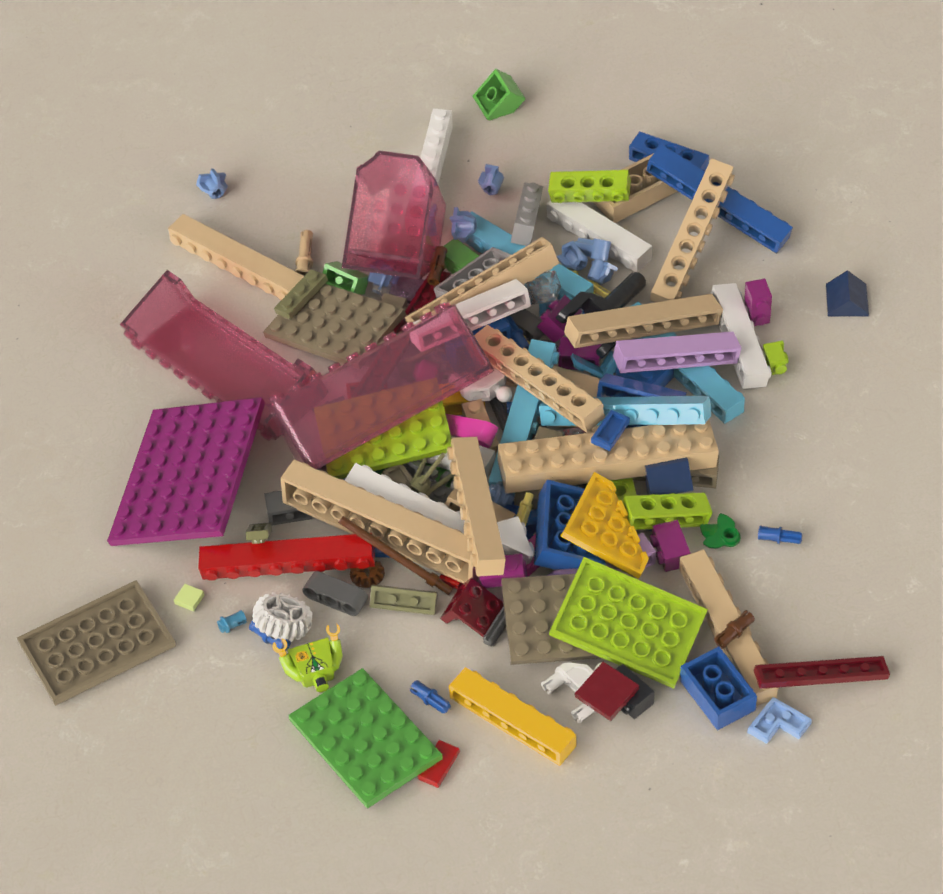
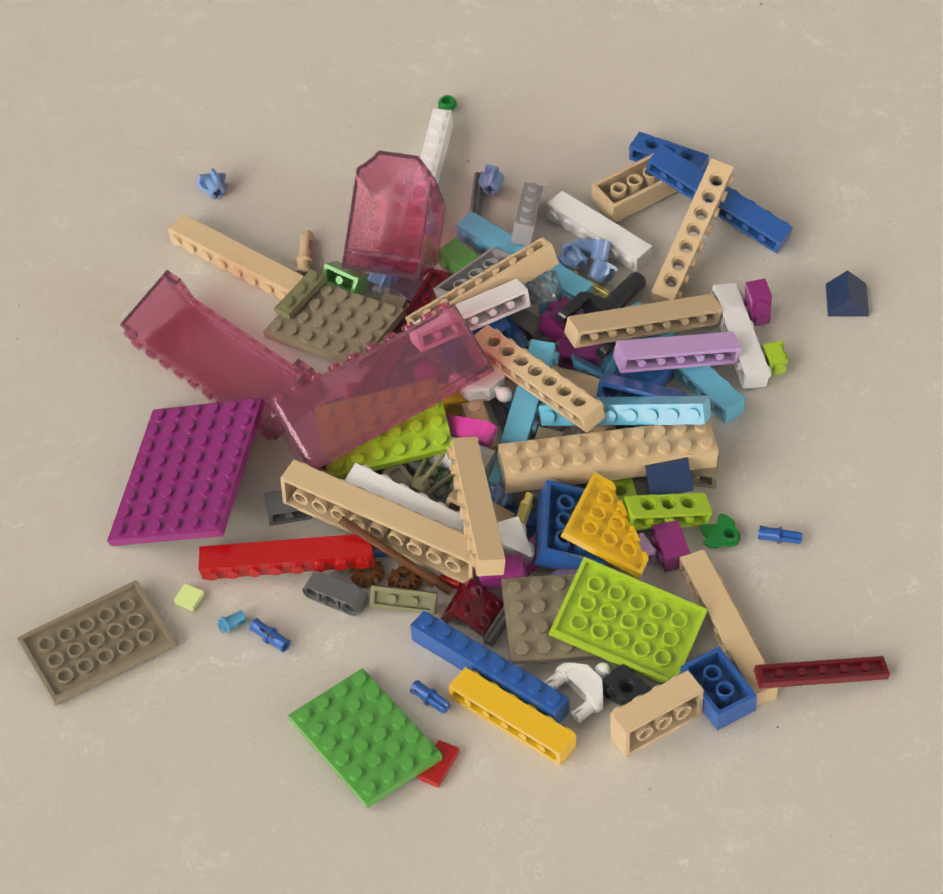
olive plate [246,522,272,544] -> none
white gear [252,592,312,642] -> none
lime torso [272,623,343,693] -> none
reddish brown pin [427,246,448,286] -> none
medium blue piece [450,207,477,240] -> none
bright green slope [473,68,526,121] -> none
lime brick [548,170,631,203] -> none
dark red tile [574,661,639,721] -> none
blue tile [591,410,630,451] -> none
reddish brown pin [714,610,755,649] -> none
light blue tile [748,697,812,744] -> none
none -> reddish brown gear [387,565,422,590]
none -> blue brick [410,610,570,724]
none -> green plate [438,95,457,111]
none -> dark grey axle [470,172,483,216]
none -> tan brick [611,671,704,757]

